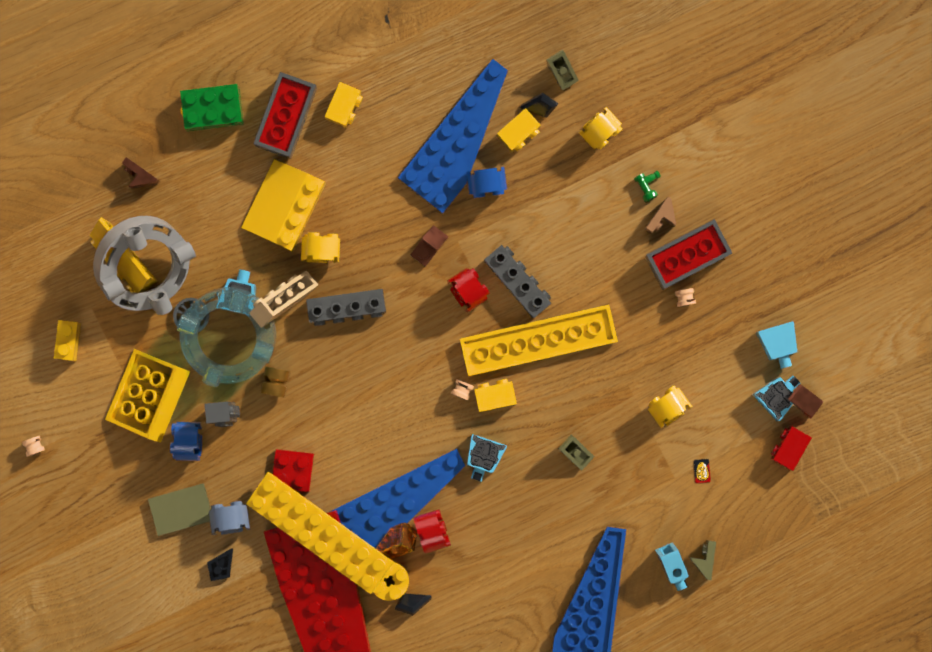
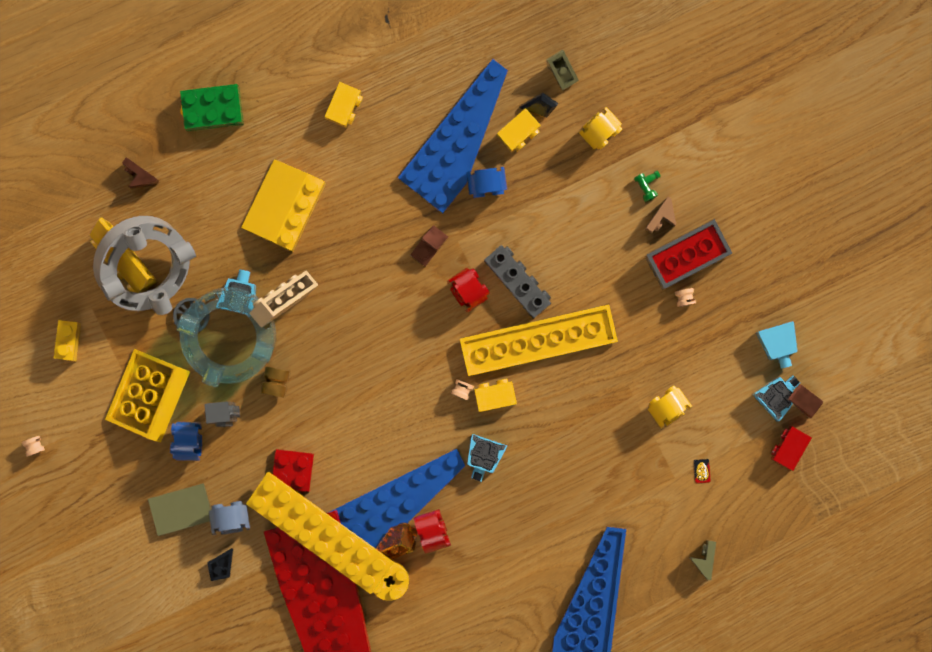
red brick [254,72,317,159] -> none
yellow brick [301,232,340,263] -> none
dark grey brick [306,289,386,326] -> none
black piece [395,593,432,616] -> none
olive slope [558,434,595,471] -> none
medium azure torso [655,542,689,591] -> none

